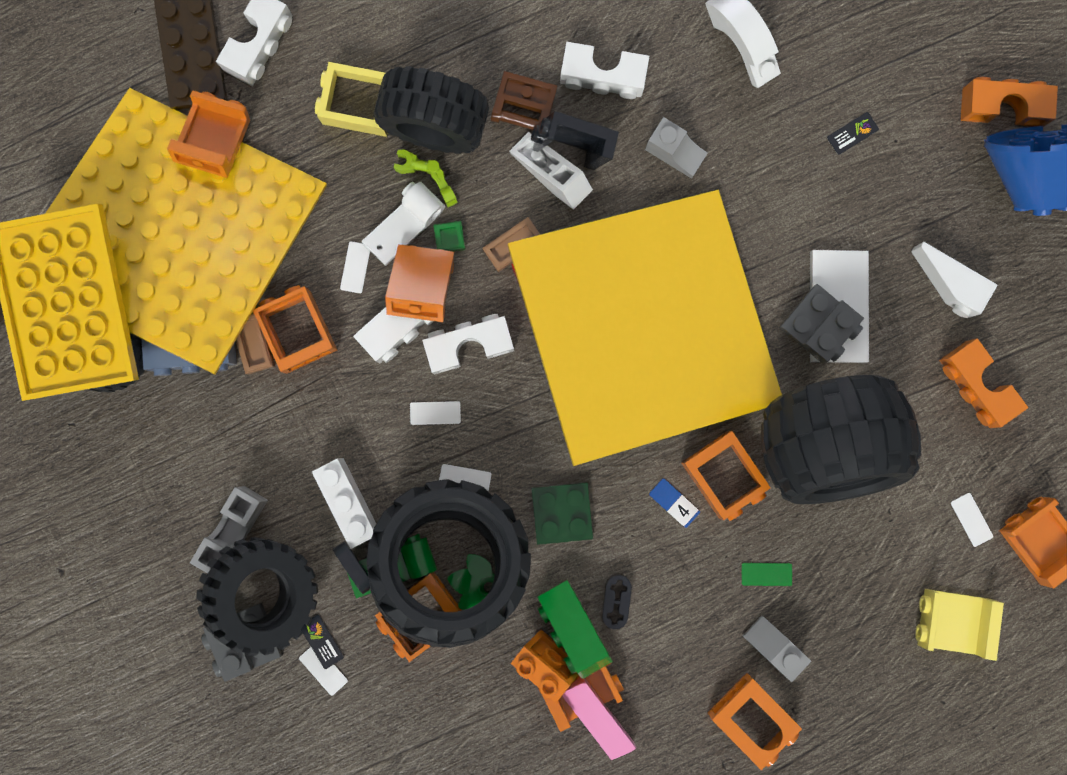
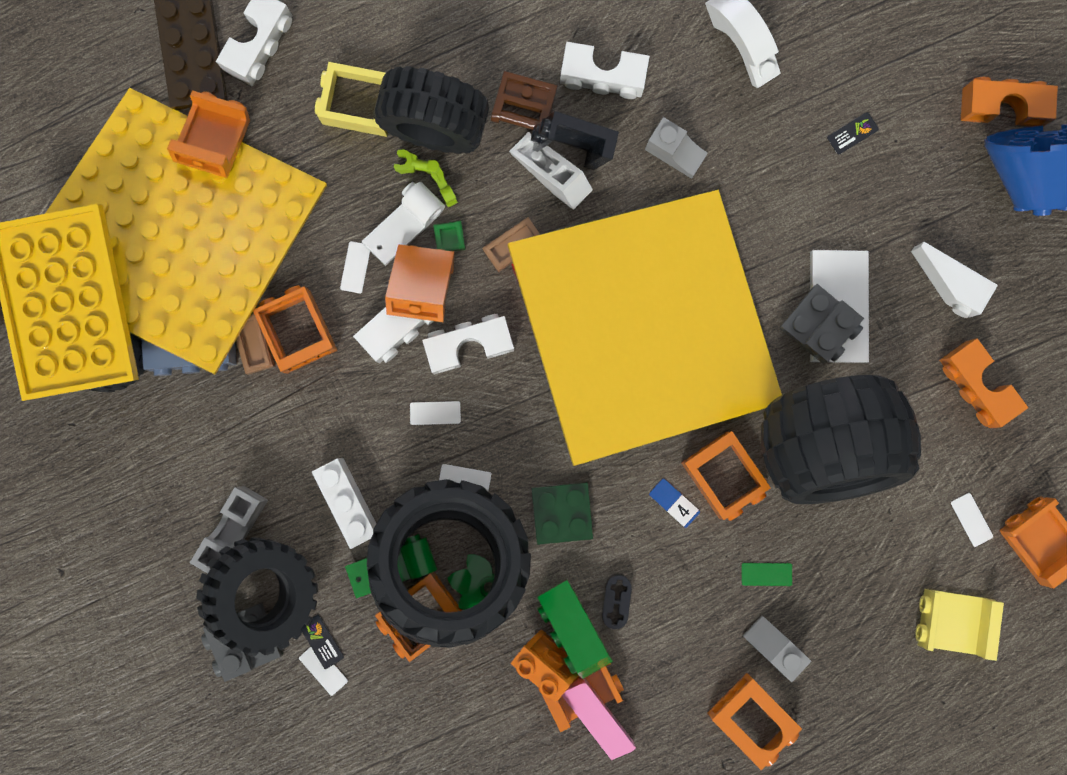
black beam [332,541,370,594] -> none

